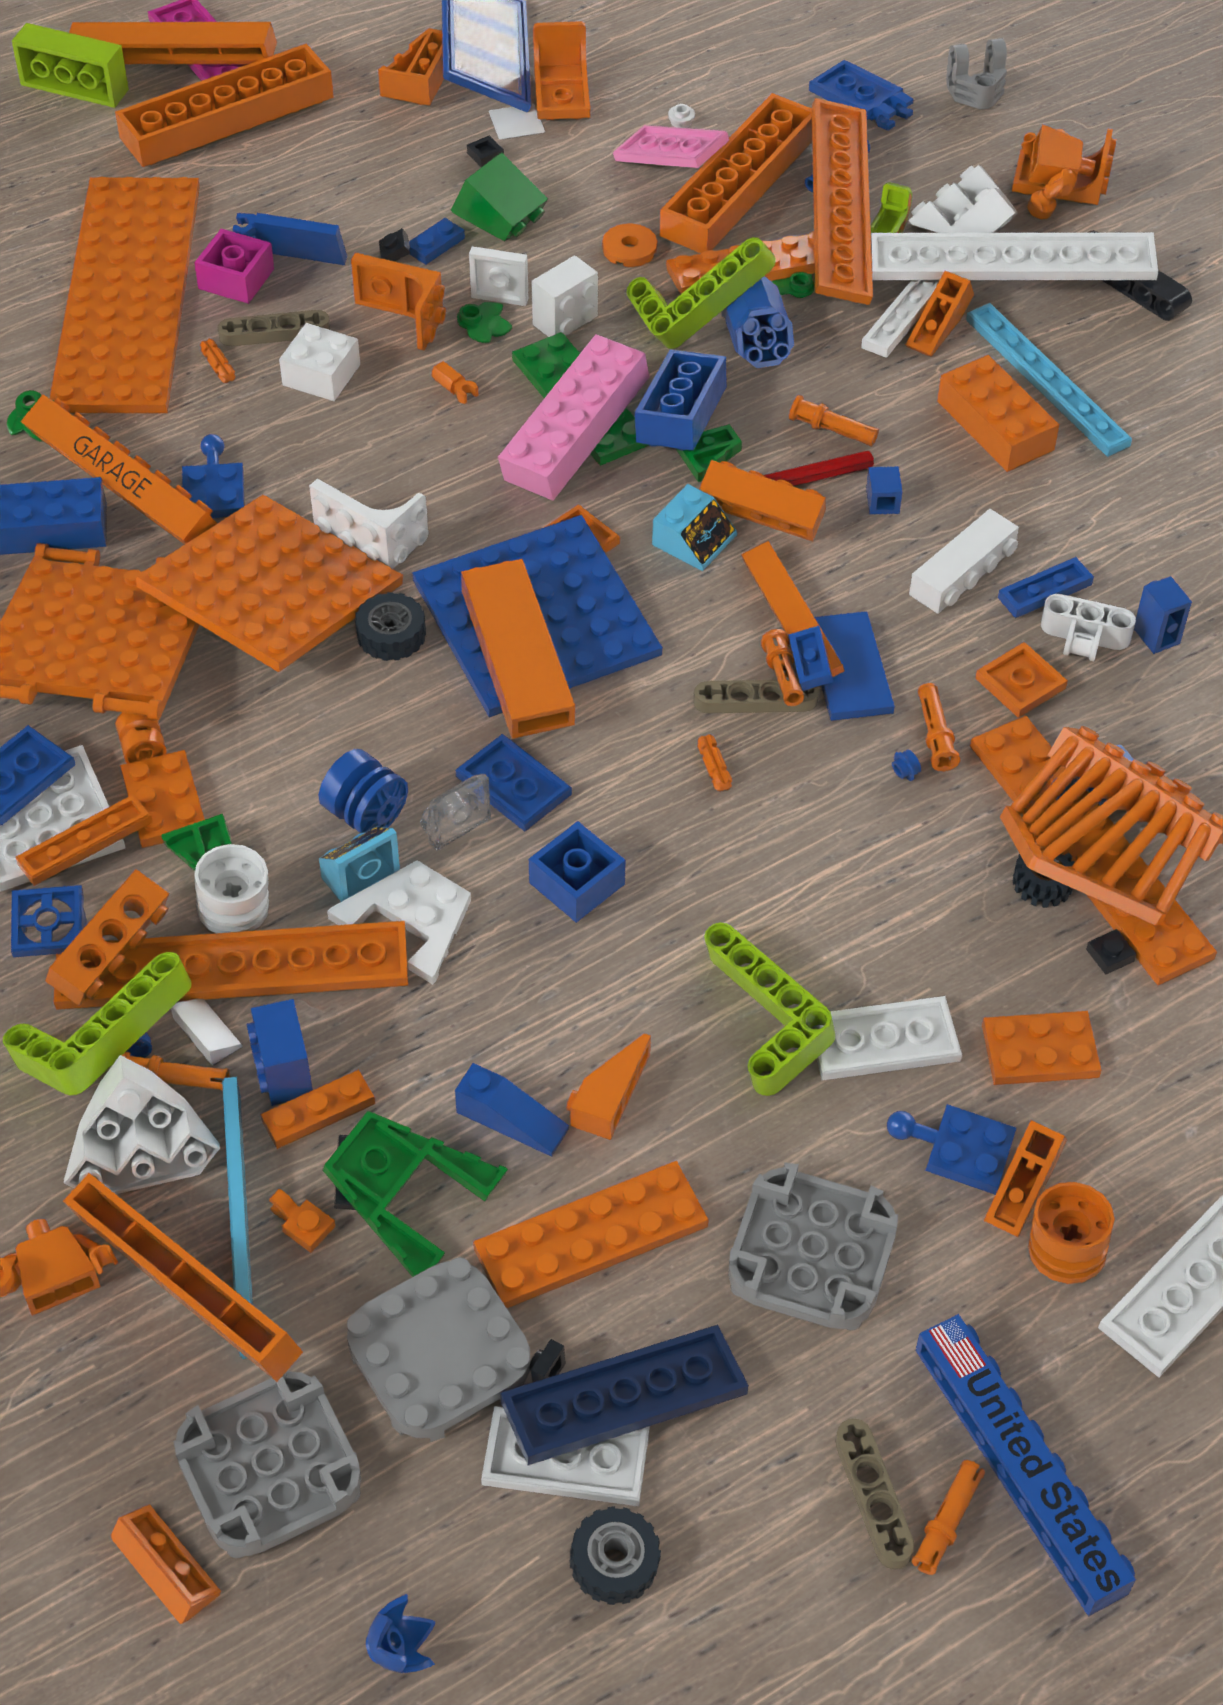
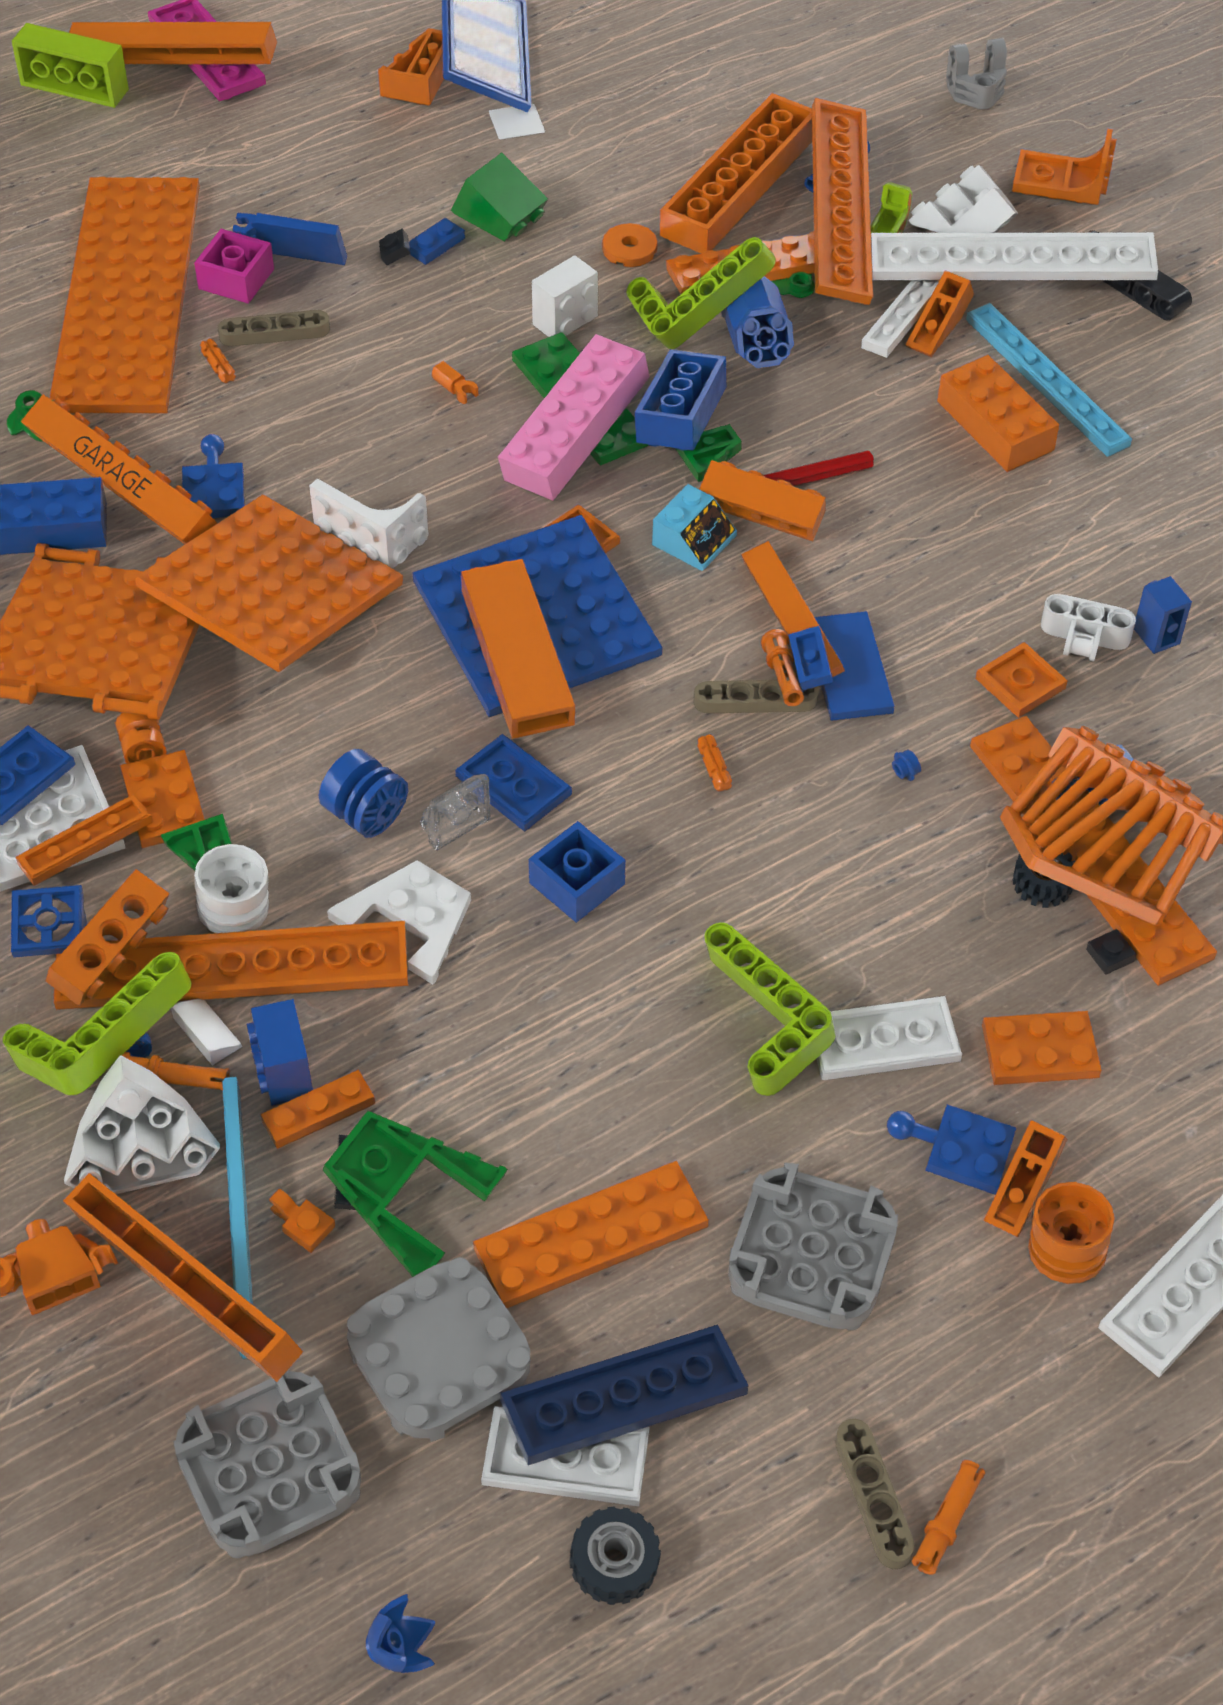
orange slope [111,1504,222,1624] -> none
orange brick [115,43,334,167] -> none
white brick [279,323,360,401] -> none
medium azure slope [319,827,400,902] -> none
orange bracket [351,252,446,351] -> none
black wheel [355,592,426,661] -> none
blue slope [455,1063,569,1157] -> none
green plate [457,302,512,343] -> none
black plate [467,135,504,167] -> none
white plate [469,246,528,306] -> none
black plate [529,1339,566,1383] -> none
orange bracket [533,21,590,120] -> none
orange slope [566,1033,651,1140] -> none
bright pink tile [613,125,729,168] -> none
white plate [668,104,695,128] -> none
orange pin [789,395,879,447] -> none
blue tile [809,60,913,131] -> none
blue brick [866,466,903,515] -> none
white brick [909,509,1019,614] -> none
blue brick [915,1314,1136,1617] -> none
orange pin [918,683,960,772] -> none
blue plate [998,557,1094,618] -> none
orange torso [1021,124,1096,219] -> none

